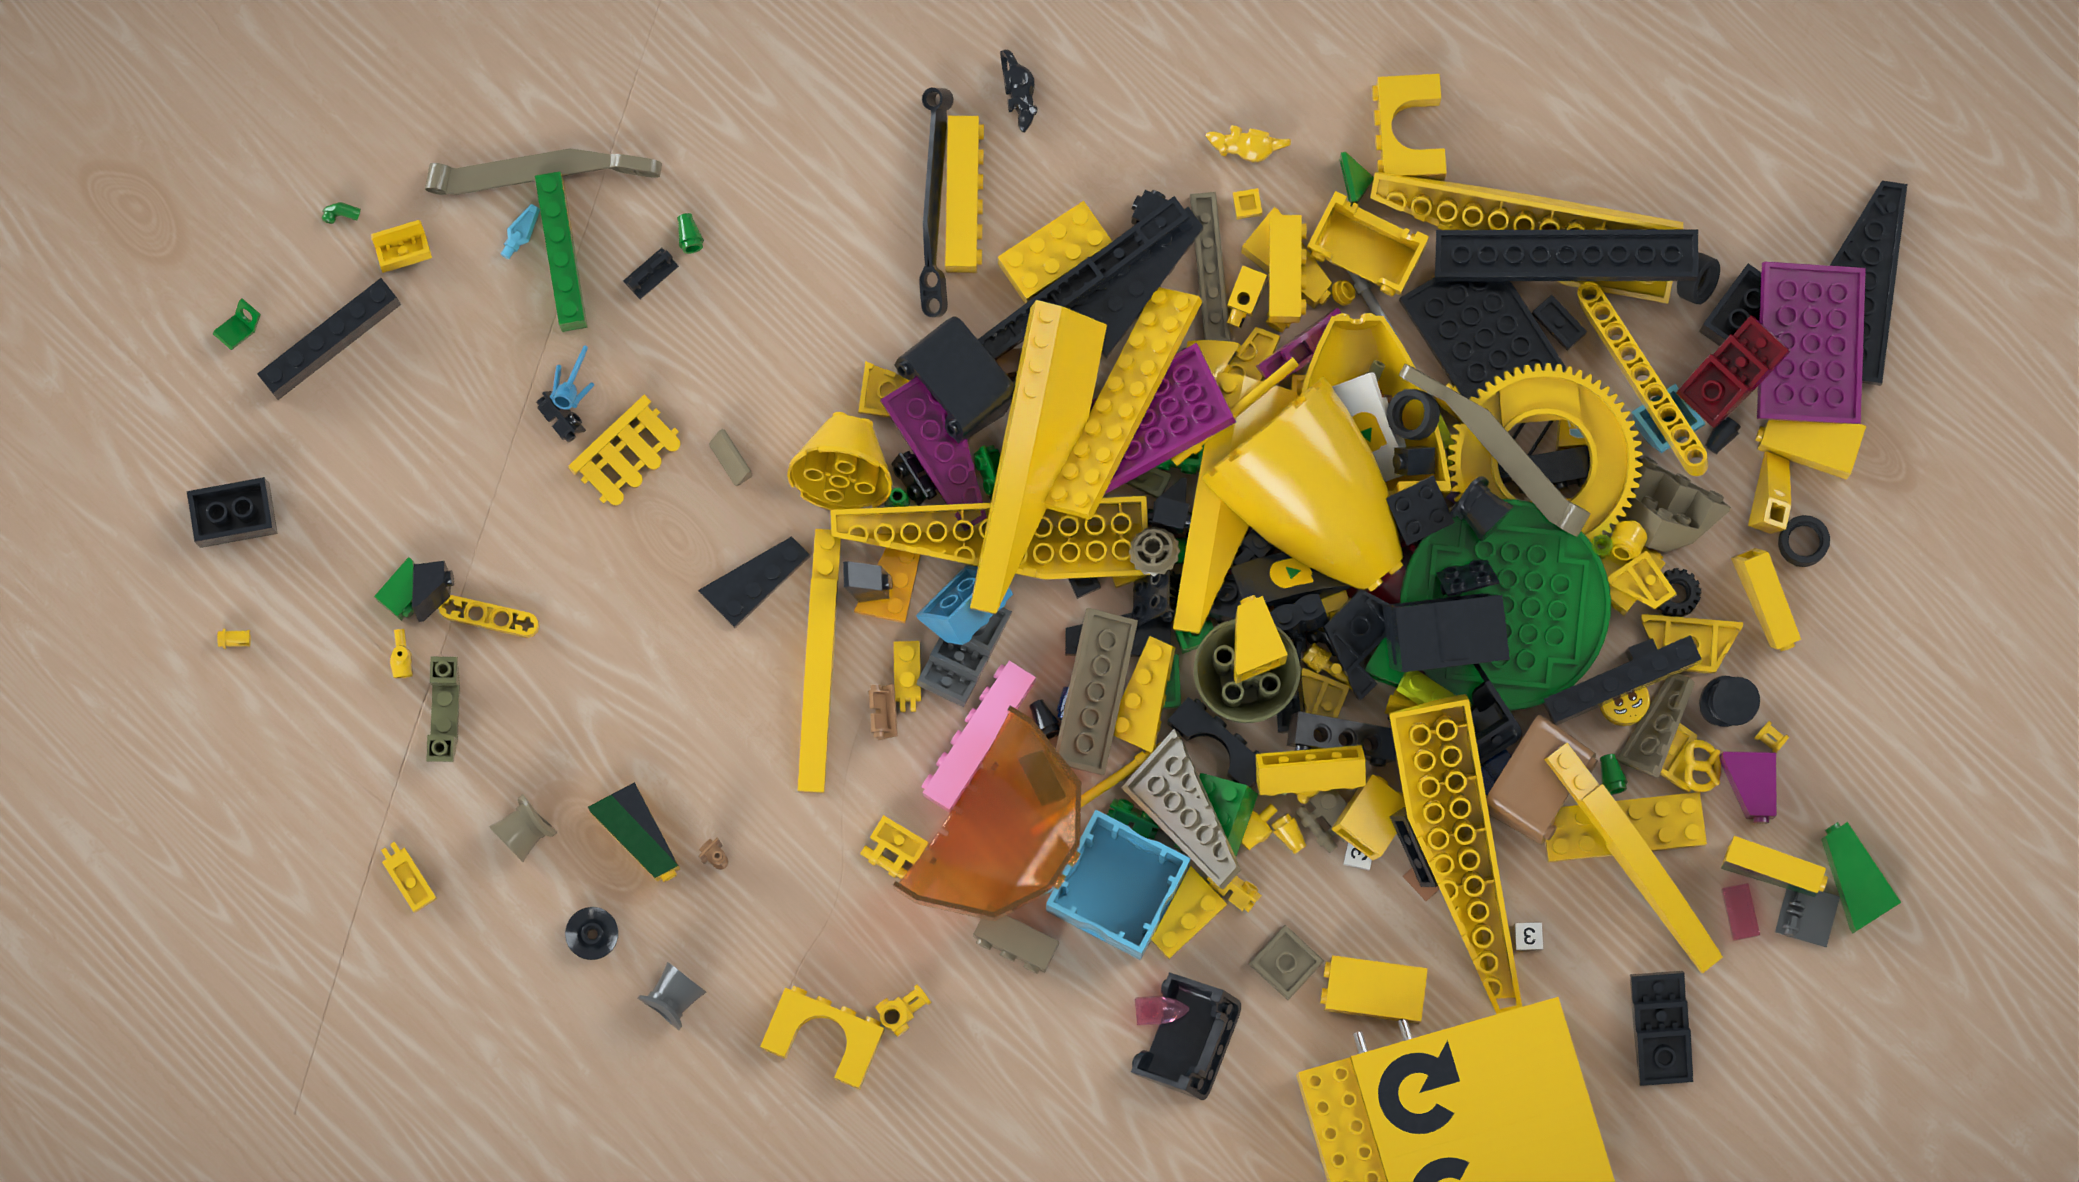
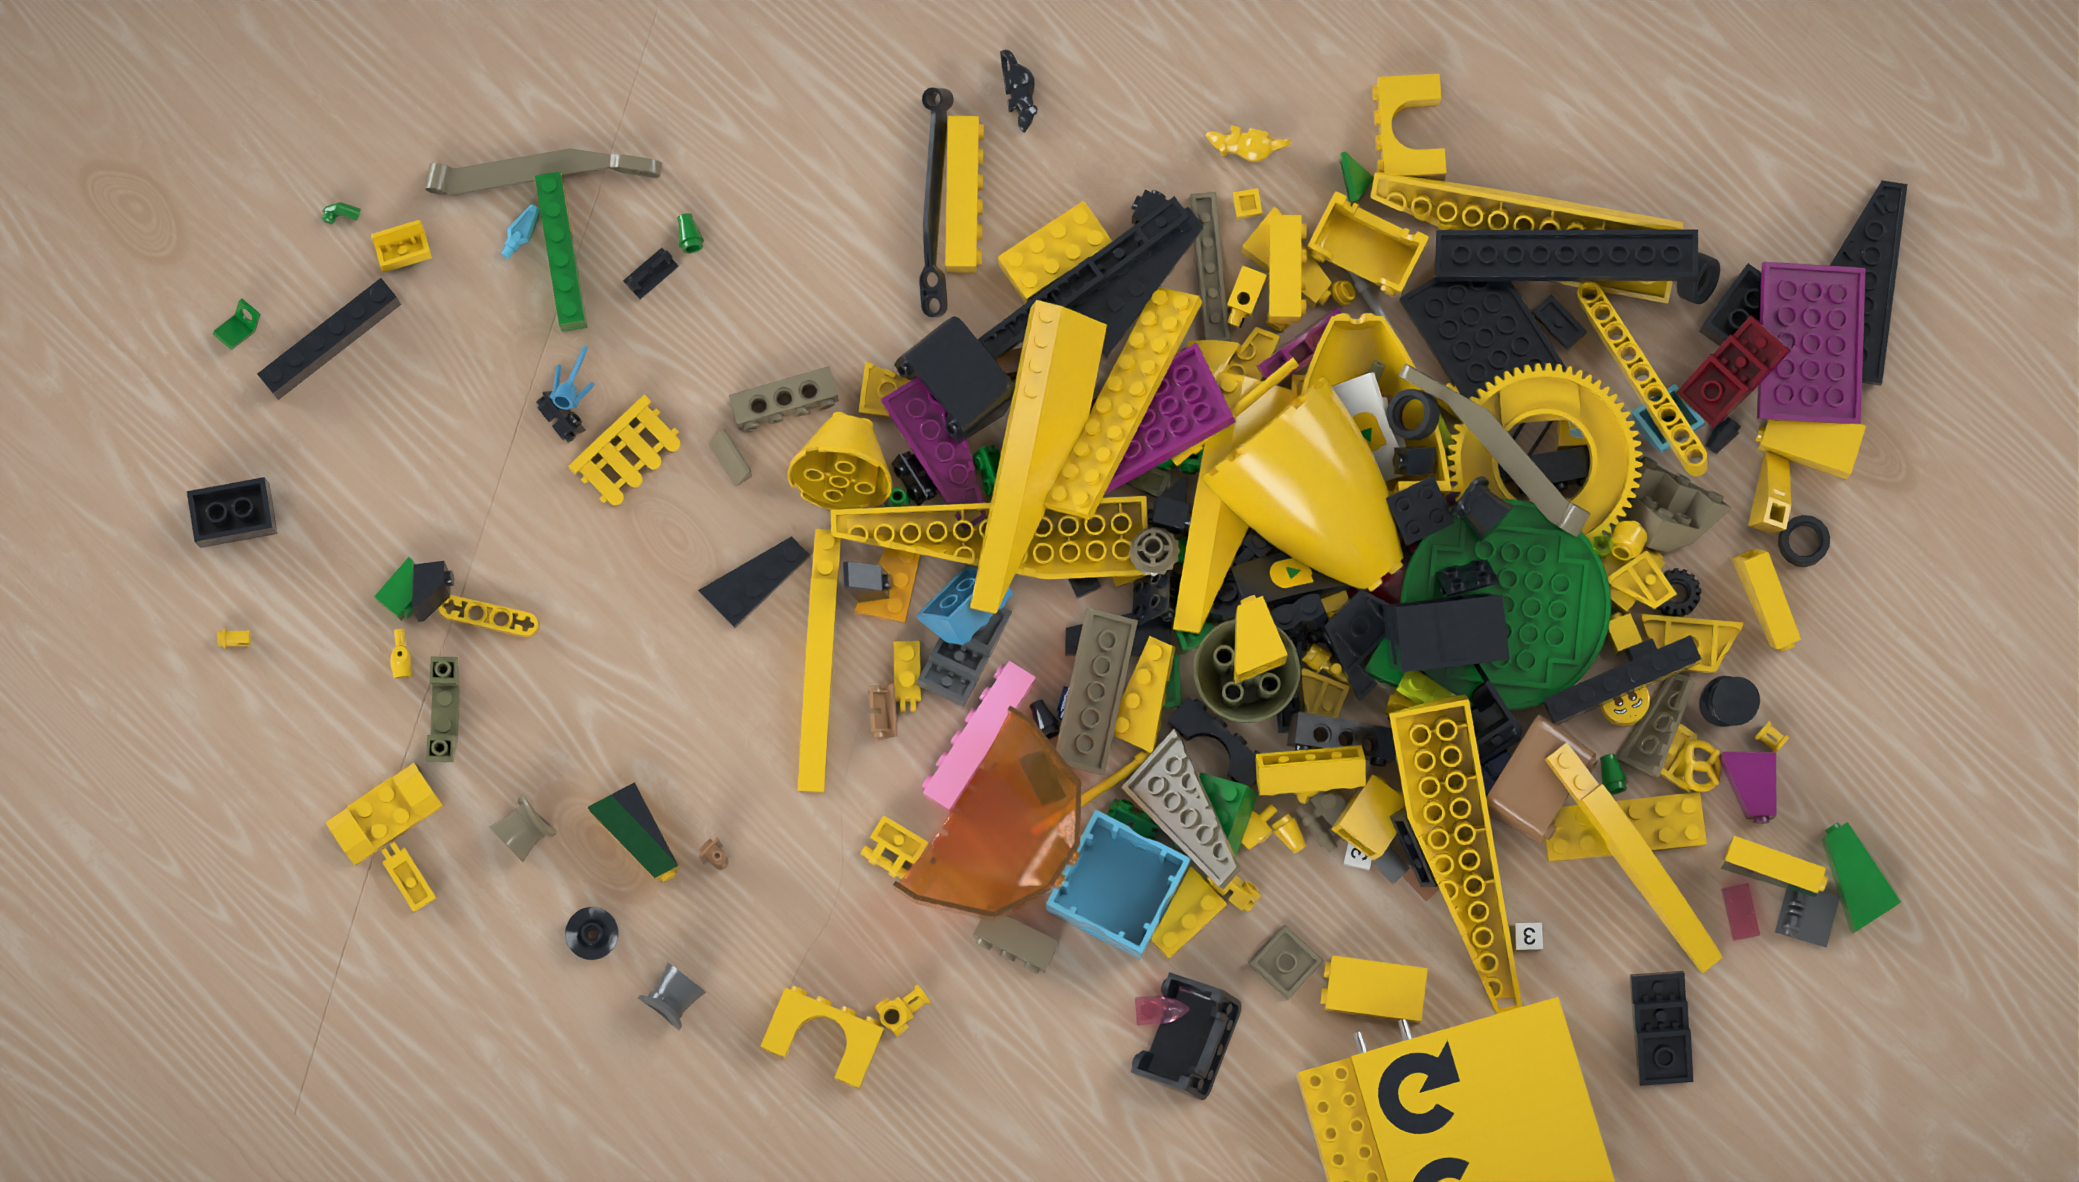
none -> yellow piece [326,763,443,866]
none -> dark tan brick [729,366,839,431]
none -> dark grey piece [1373,847,1410,885]
none -> yellow brick [1606,612,1642,656]

